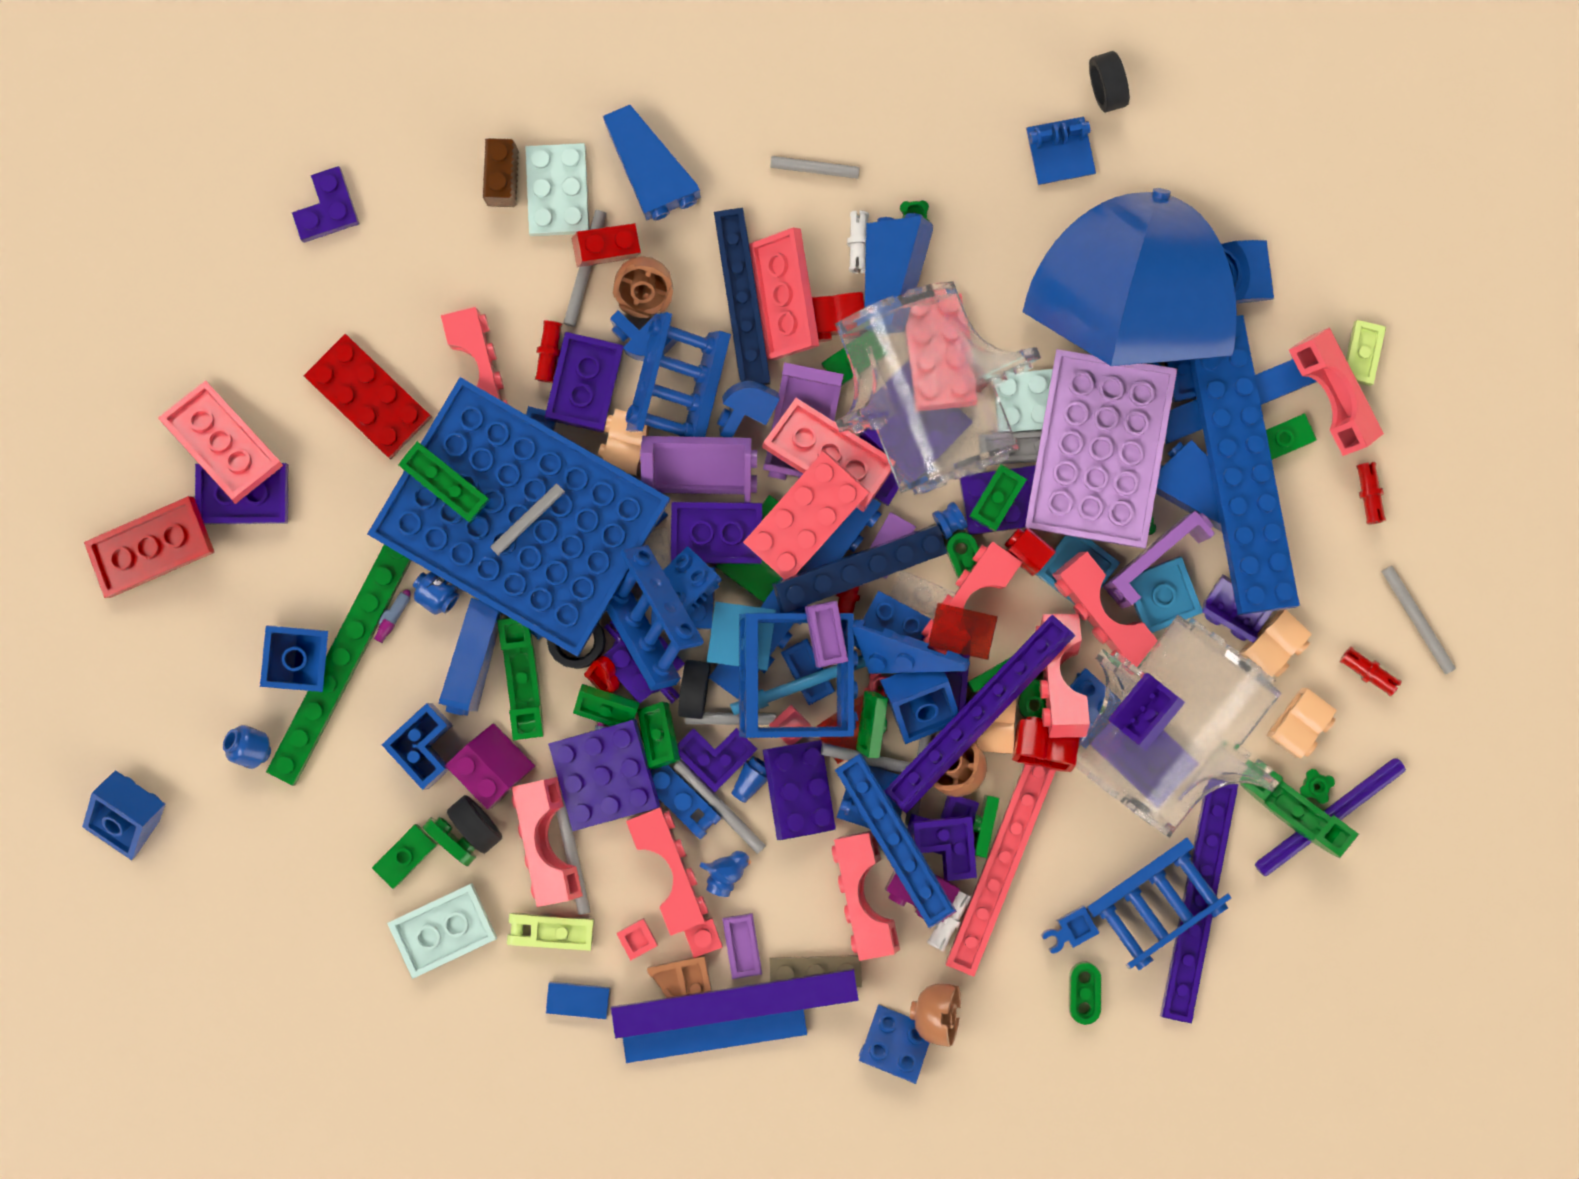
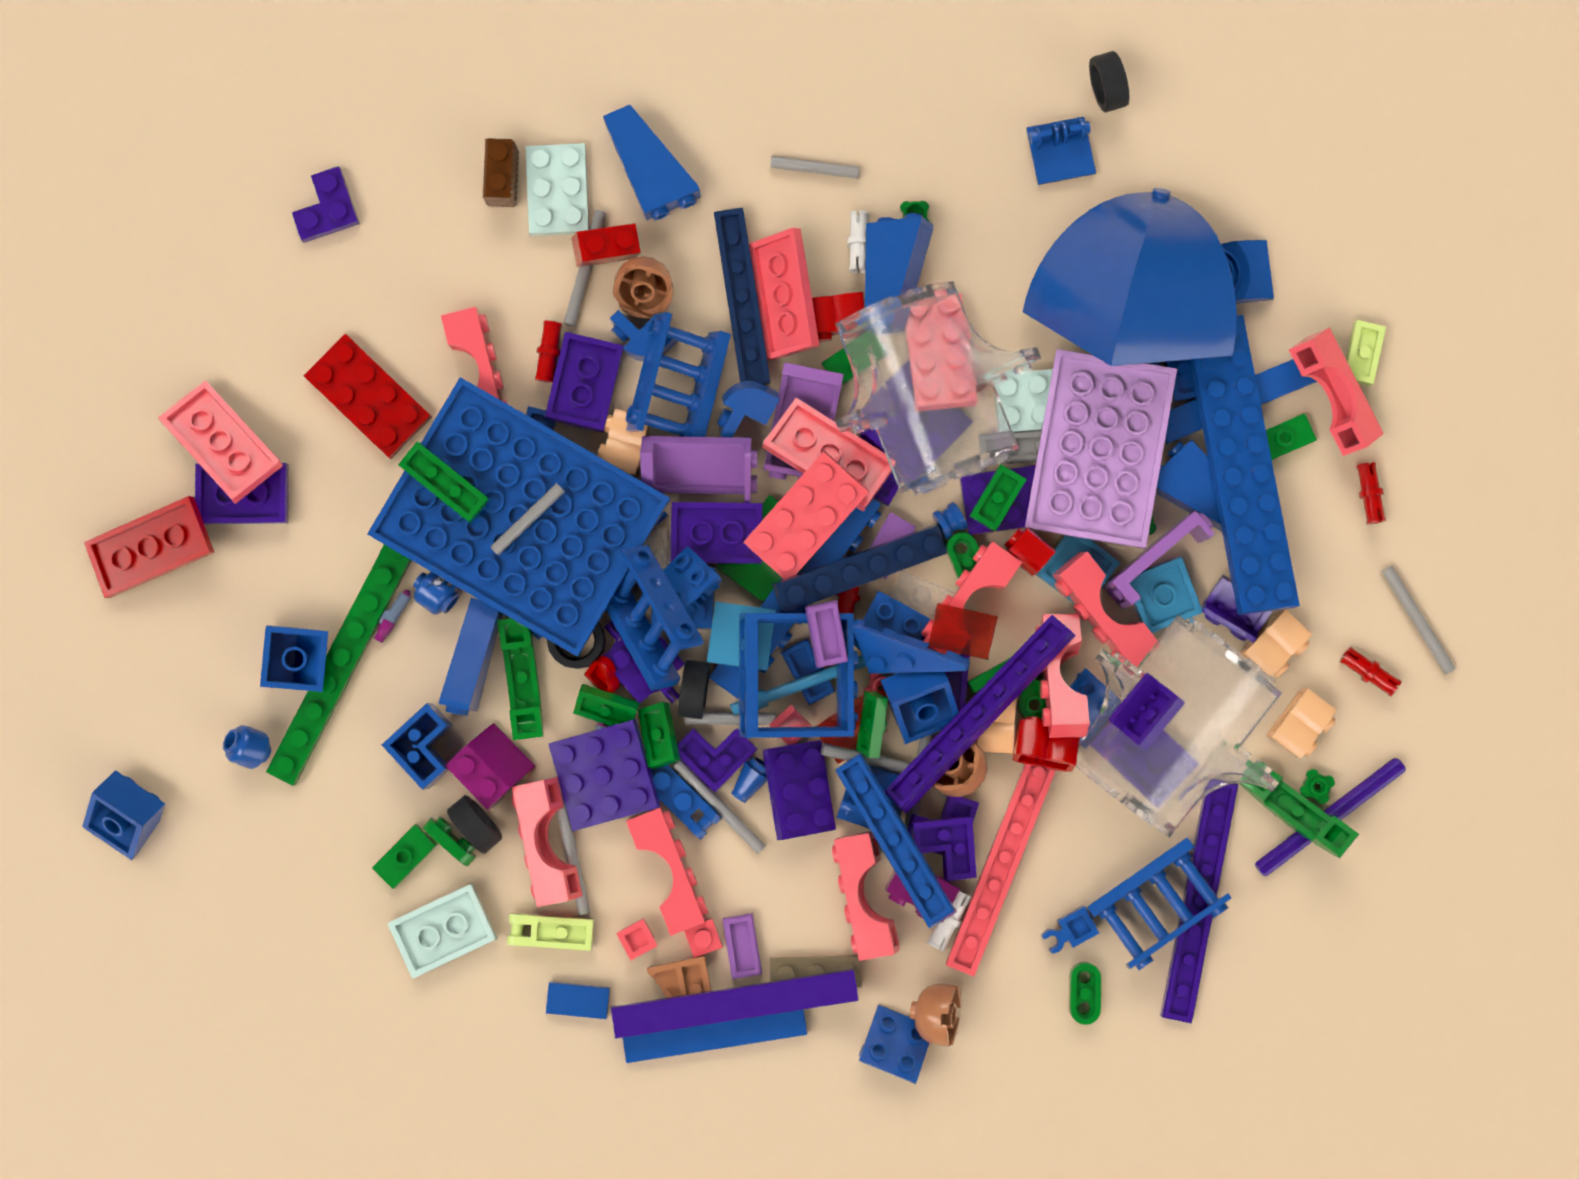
blue animal [700,851,751,897] -> none
green plate [973,795,1000,858] -> none

